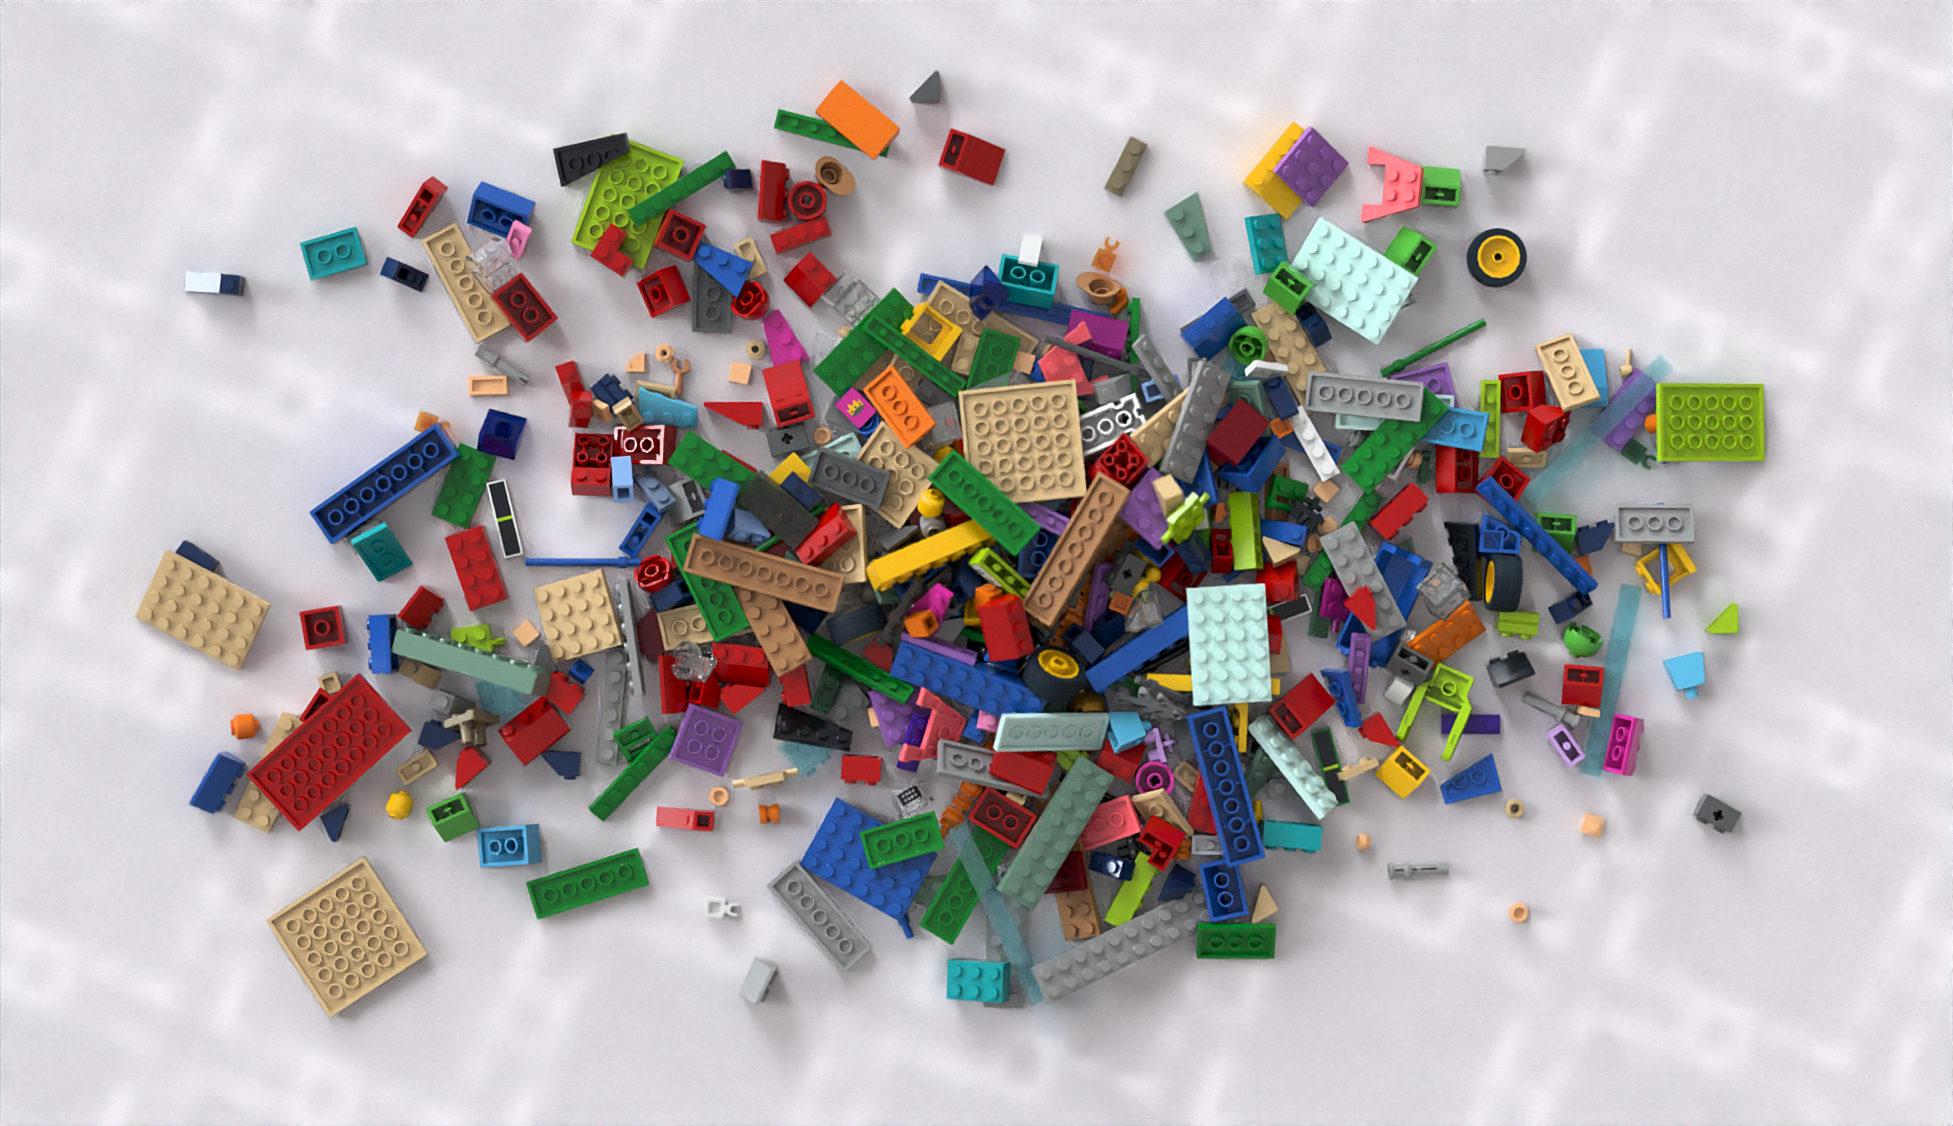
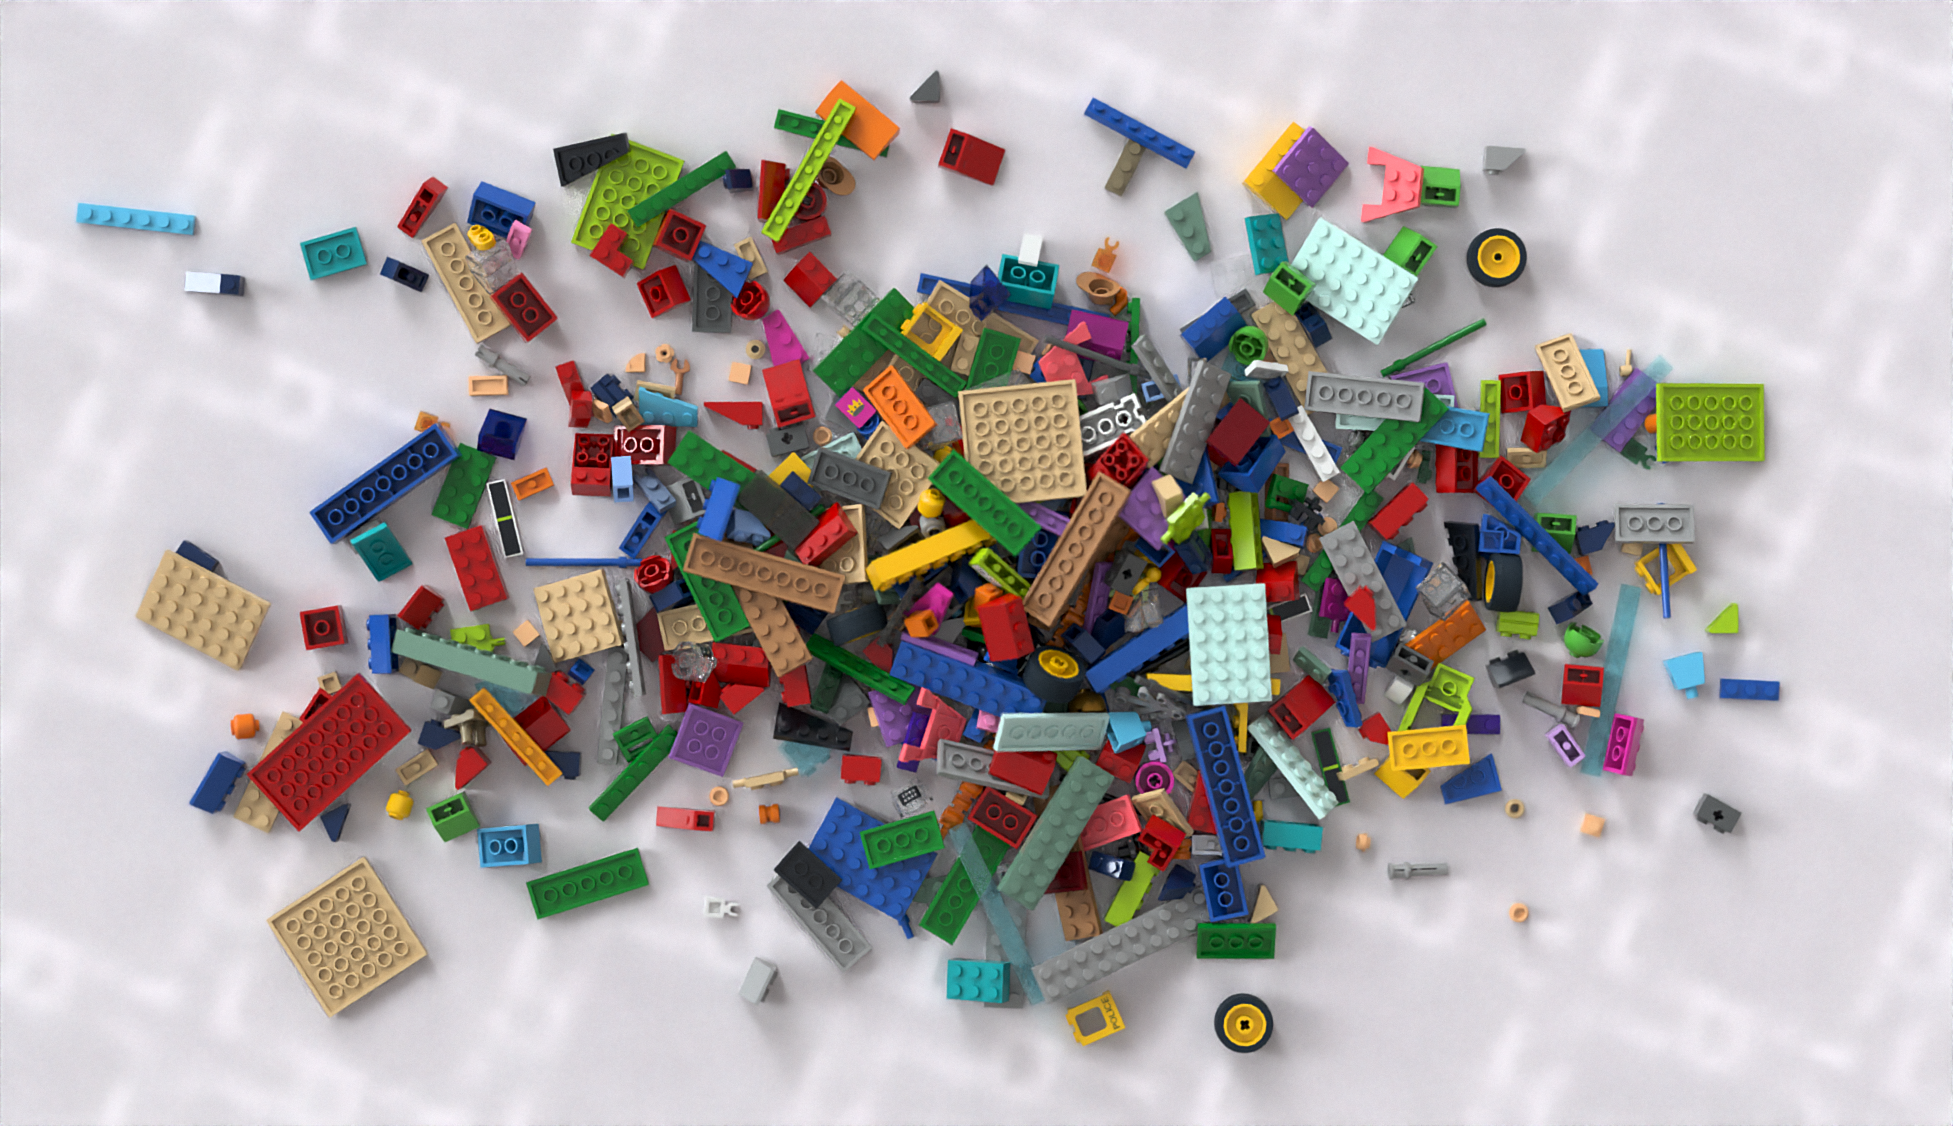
none -> medium azure plate [76,203,196,235]
none -> yellow plate [467,225,496,251]
none -> light orange plate [469,686,563,786]
none -> orange plate [511,467,555,501]
none -> lime plate [761,98,856,243]
none -> black plate [773,841,843,909]
none -> yellow window [1065,990,1125,1046]
none -> blue plate [1084,97,1195,169]
none -> wheel [1214,993,1273,1053]
none -> sand green plate [1293,646,1332,685]
none -> yellow plate [1387,725,1470,771]
none -> blue plate [1719,678,1780,701]

